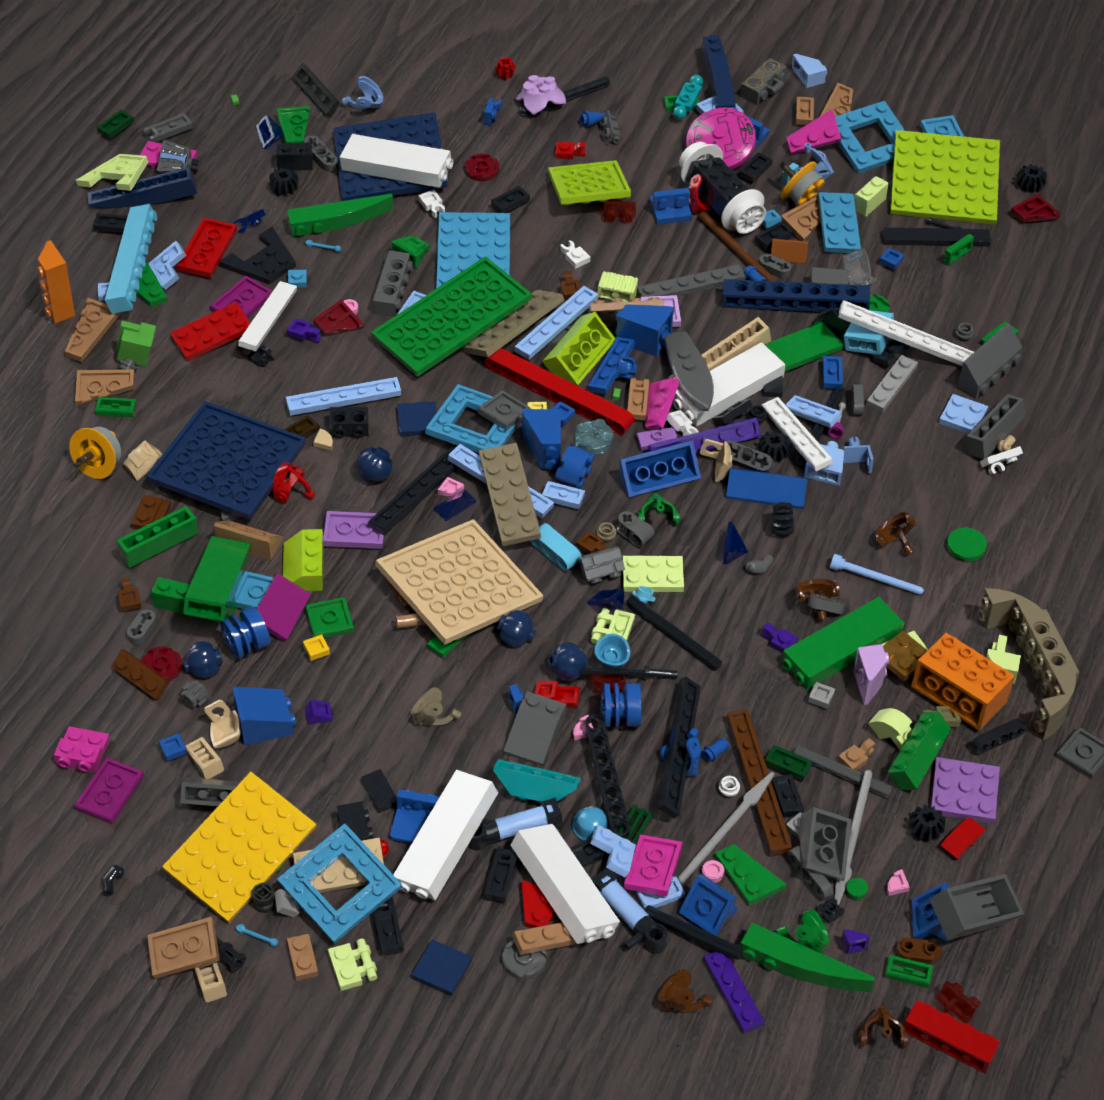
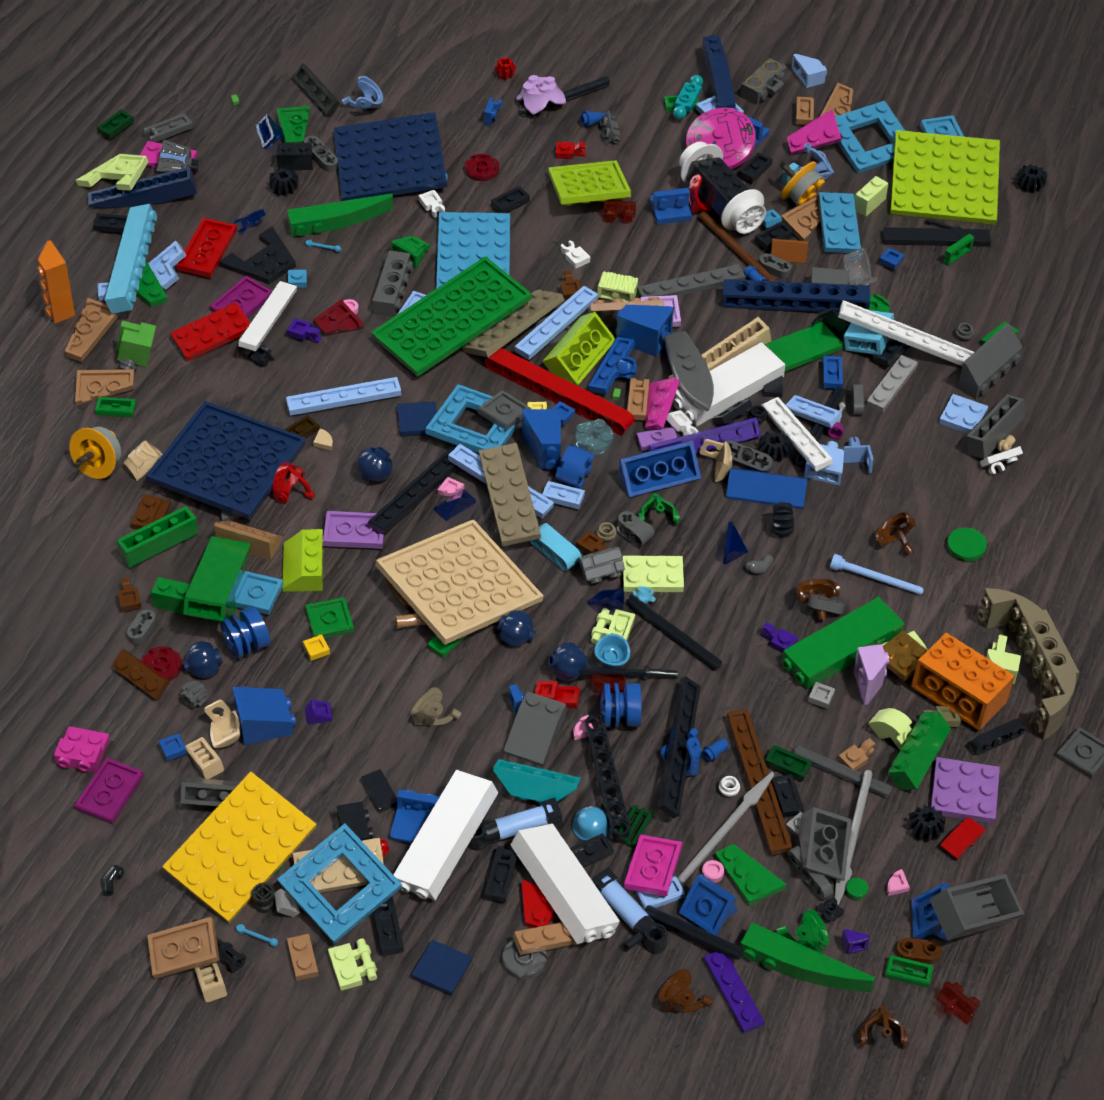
magenta tile [256,573,311,642] -> none
black brick [329,407,369,437] -> none
white brick [340,134,453,187] -> none
light blue plate [591,825,636,877] -> none
red brick [904,1000,1000,1074] -> none
dark red wing [1010,194,1060,223] -> none

